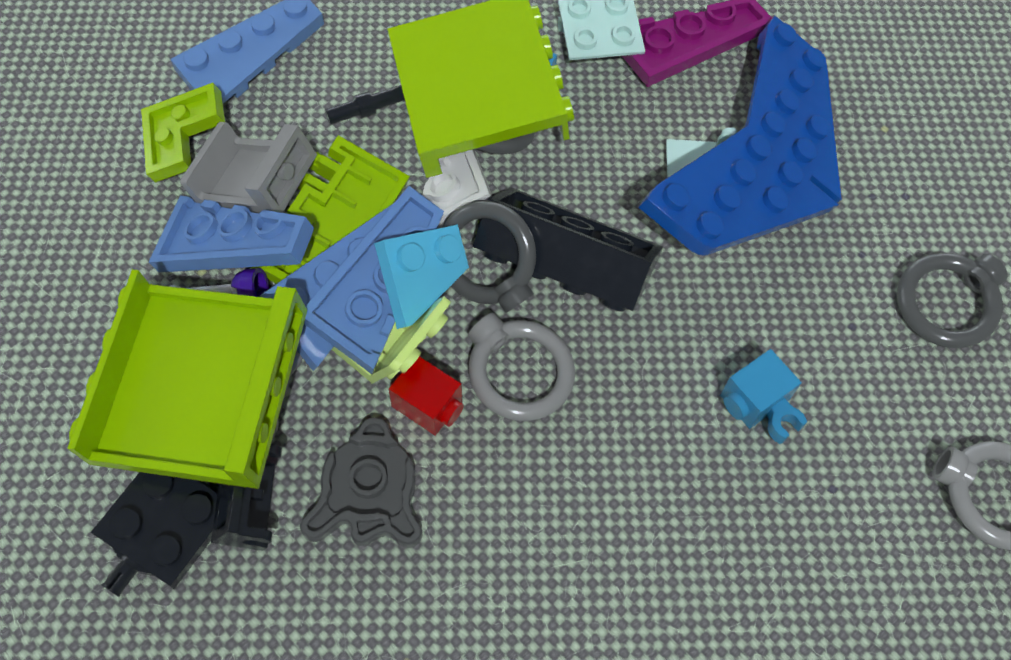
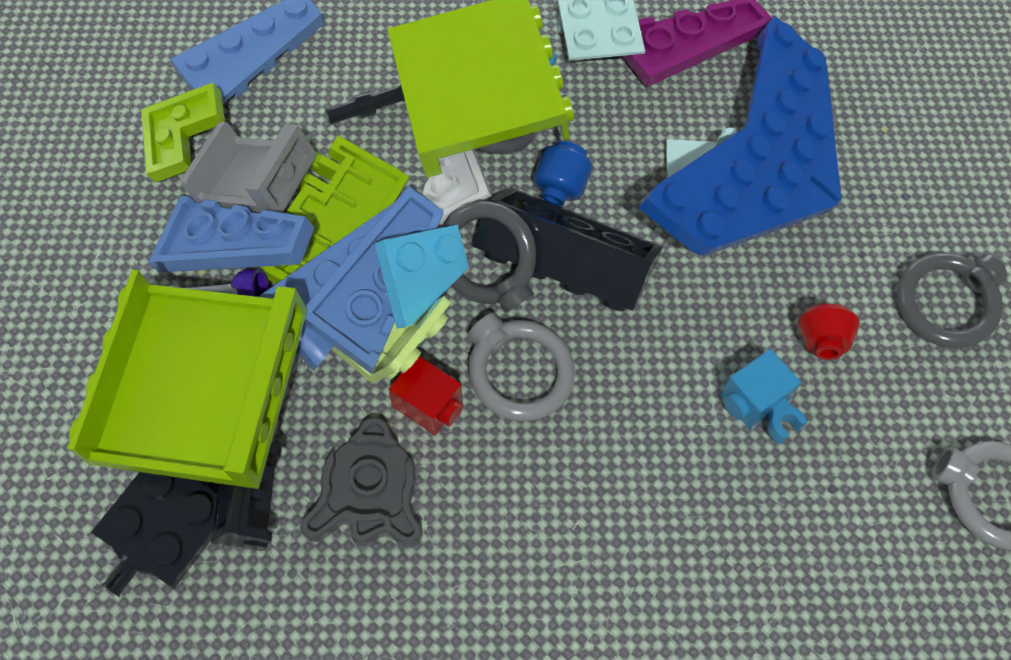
none -> blue head [533,141,593,206]
none -> red cone [797,304,860,360]

